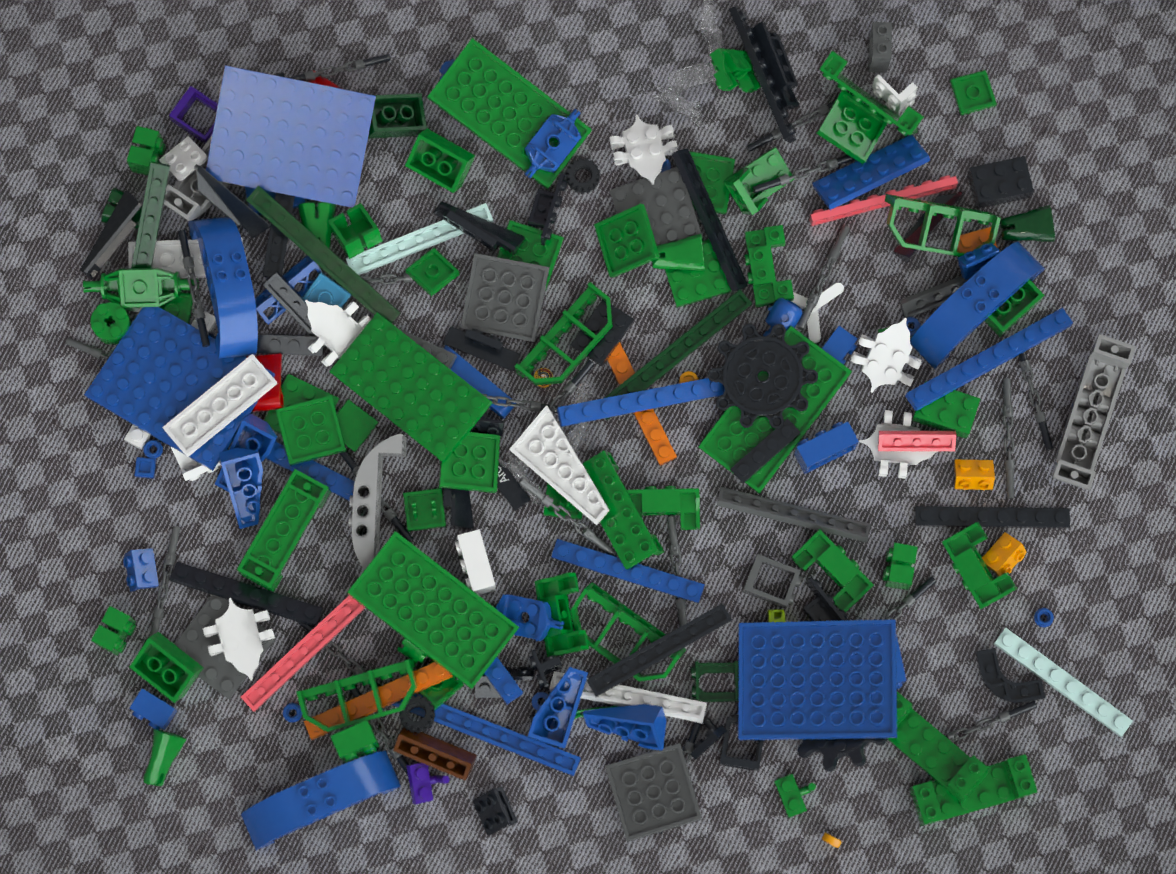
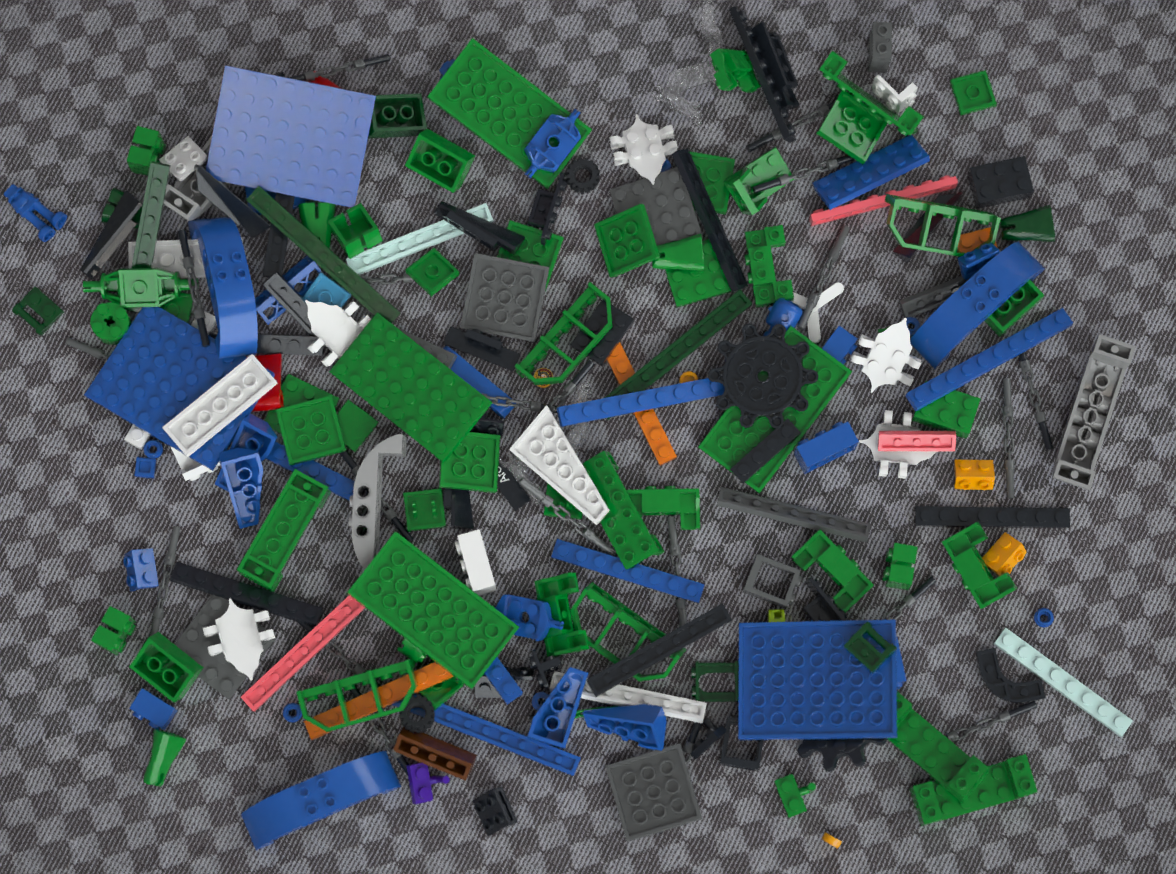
dark purple window [169,86,218,144] -> none
green brick [331,720,380,763] -> none
none -> blue piece [4,184,67,242]
none -> dark green plate [12,286,64,336]
none -> dark green plate [844,621,897,673]

